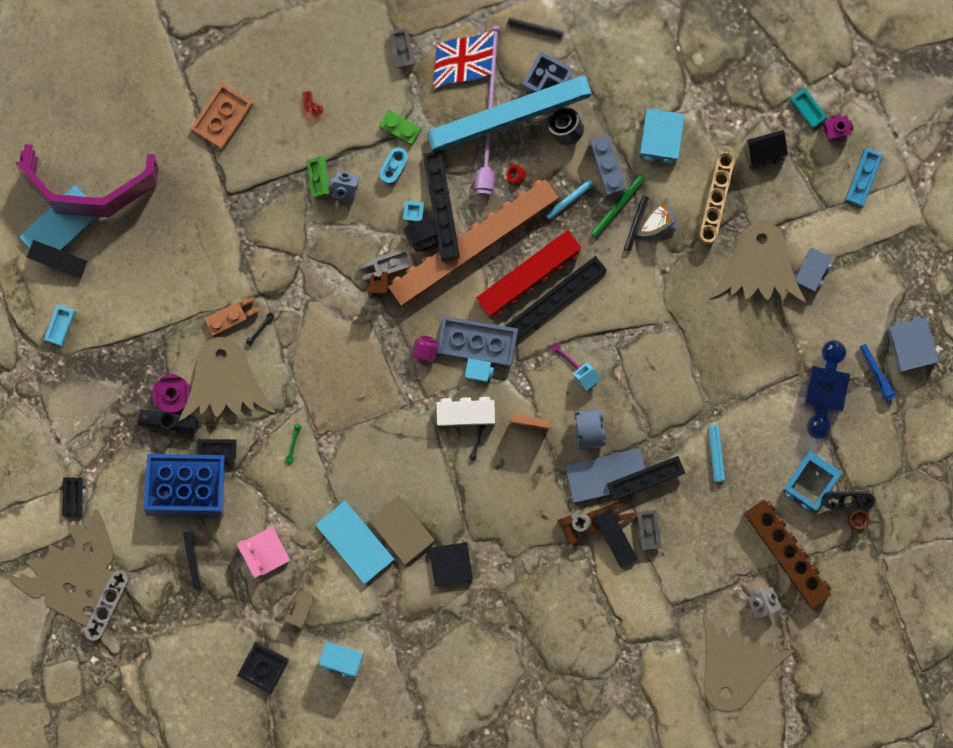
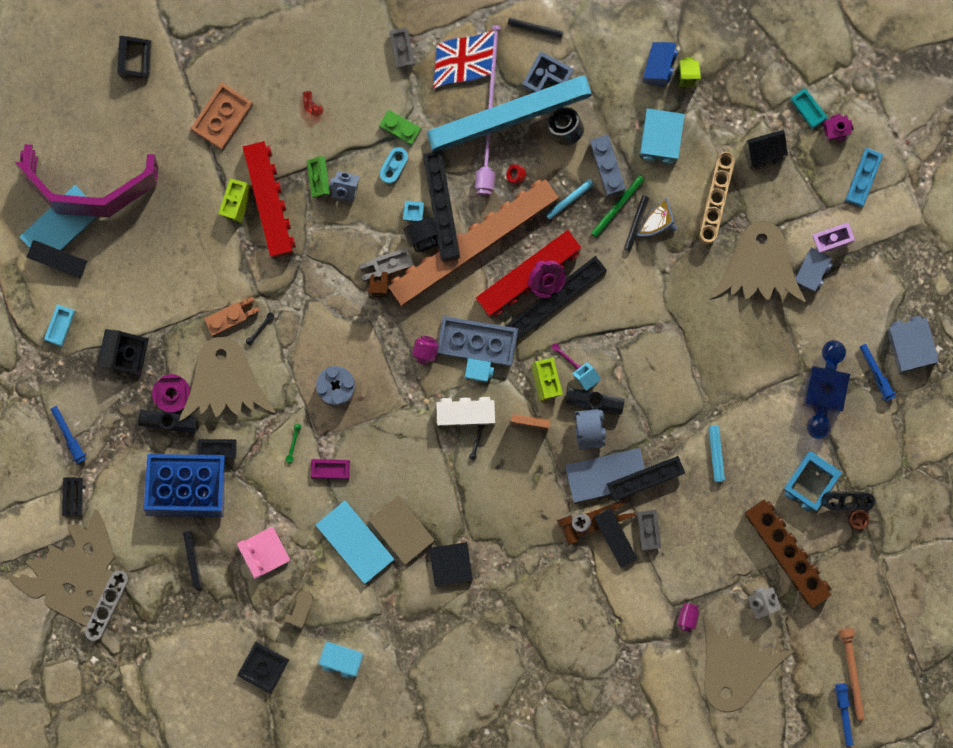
none -> blue pin [50,406,87,464]
none -> black slope [97,329,149,376]
none -> black tile [117,36,152,78]
none -> lime hinge [218,178,253,224]
none -> red brick [242,141,296,259]
none -> magenta tile [311,459,350,480]
none -> sand blue brick [316,366,356,406]
none -> magenta plate [527,260,566,298]
none -> lime hinge [531,357,563,401]
none -> black piece [565,387,625,415]
none -> blue slope [642,42,678,88]
none -> magenta brick [677,603,700,633]
none -> lime slope [678,57,701,87]
none -> lavender slope [812,222,855,253]
none -> blue pin [834,683,853,746]
none -> nougat piece [838,628,864,721]

